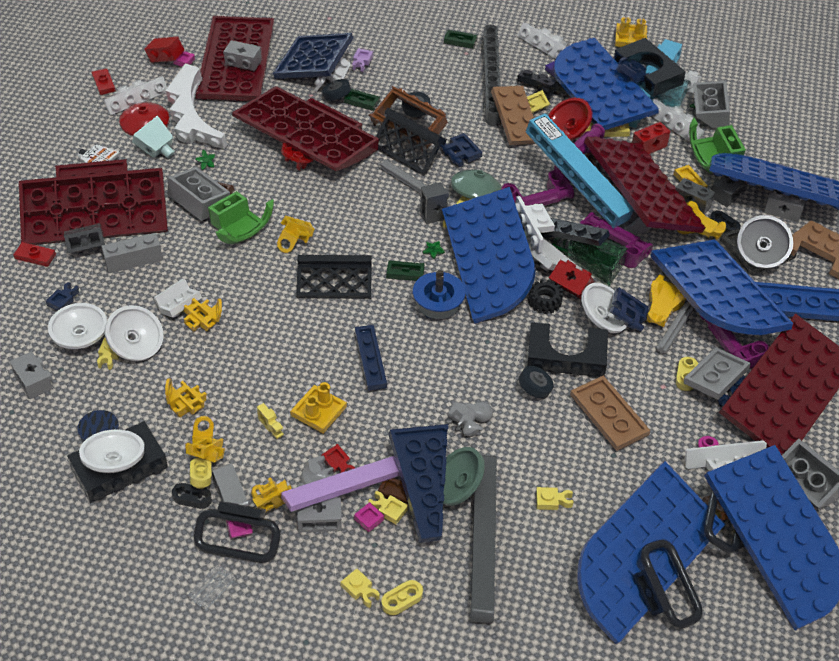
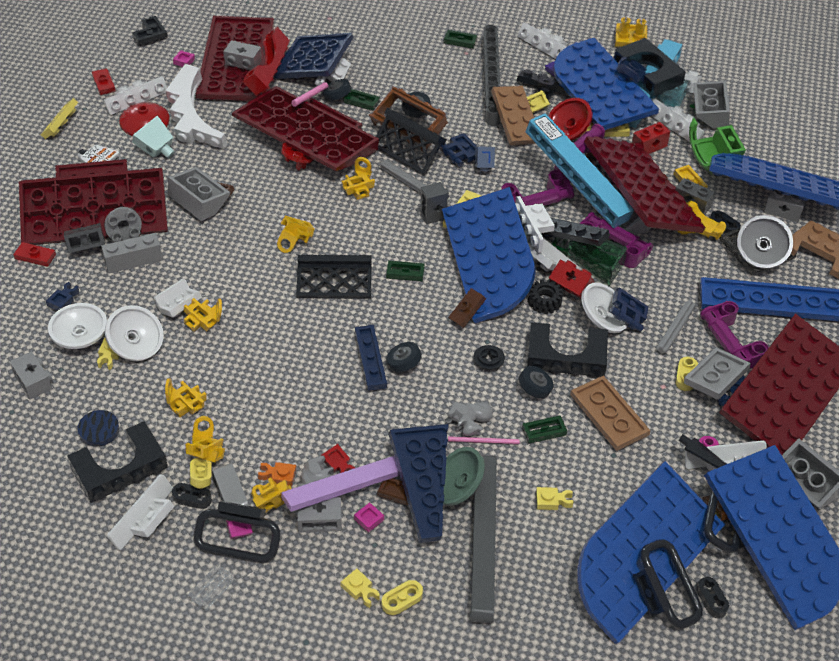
white dish [79,430,145,473] -> none
red brick [144,36,185,62] -> none
green plant [195,149,215,170] -> none
bright green piece [208,191,274,244] -> none
light yellow plate [257,403,284,439] -> none
yellow plate [290,382,347,434] -> none
lavender plate [352,48,373,72] -> none
light yellow plate [368,491,408,525] -> none
blue piece [413,270,466,319] -> none
green plant [423,241,445,259] -> none
sand green dish [451,169,502,199] -> none
yellow animal [646,274,686,327] -> none
blue plate [650,239,793,335] -> none
dark grey brick [711,175,748,207] -> none
none -> light yellow plate [40,98,78,139]
none -> light grey plate [104,207,142,242]
none -> white bracket [107,474,174,550]
none -> black plate [132,15,168,46]
none -> red arch [243,27,290,96]
none -> orange plate [258,462,297,486]
none -> bright pink bar [292,82,328,107]
none -> yellow piece [342,157,375,200]
none -> black wheel [387,342,422,372]
none -> reddish brown plate [448,288,486,328]
none -> bright pink axle [448,436,520,444]
none -> black gear [474,345,505,372]
none -> sand blue brick [475,146,495,171]
none -> dark green tile [522,415,567,444]
none -> black bar [678,434,726,468]
none -> black beam [697,577,729,618]

